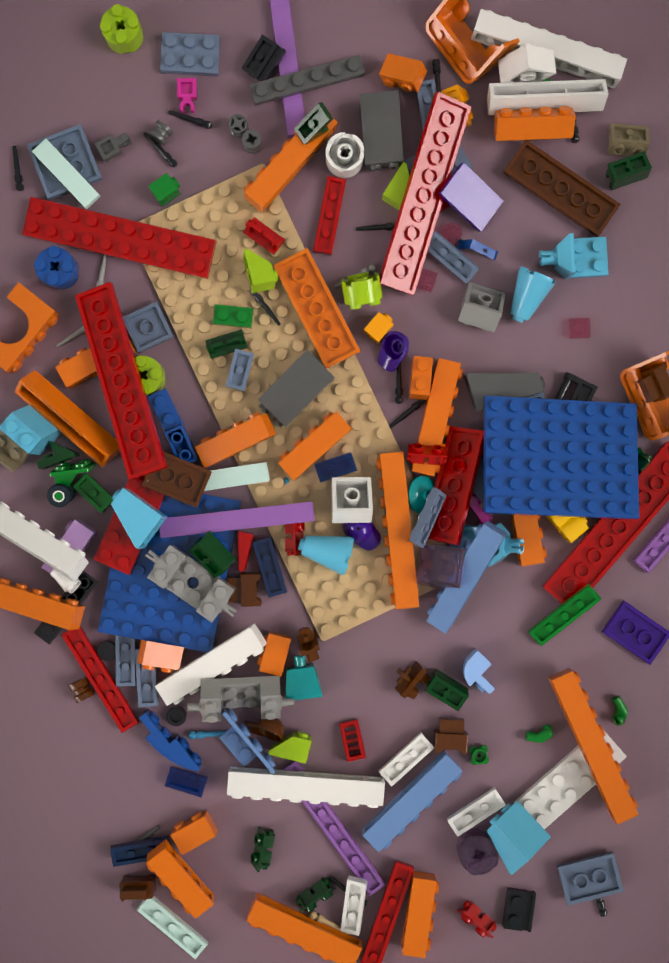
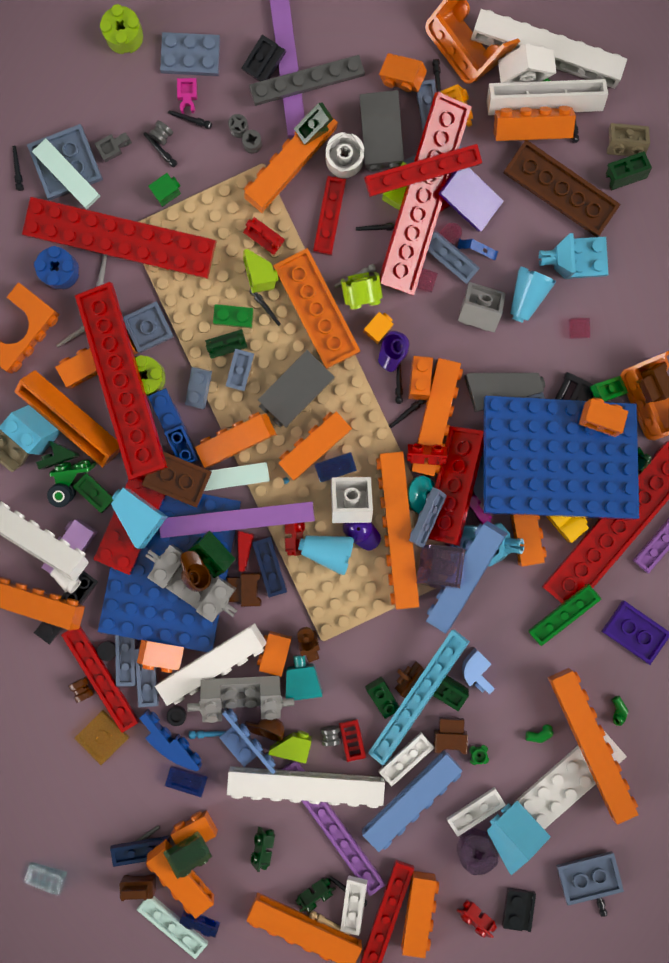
none -> clear light blue slope [24,862,67,896]
none -> clear yellow tile [74,710,129,765]
none -> clear green brick [163,831,212,879]
none -> clear blue plate [179,910,220,938]
none -> reddish brown cap [180,551,211,592]
none -> sand blue plate [185,367,212,409]
none -> dark grey wheel [320,726,341,746]
none -> red plate [364,144,482,197]
none -> dark green plate [365,676,400,719]
none -> medium azure plate [368,629,470,766]
none -> orange brick [579,398,628,437]
none -> green plate [590,376,628,402]

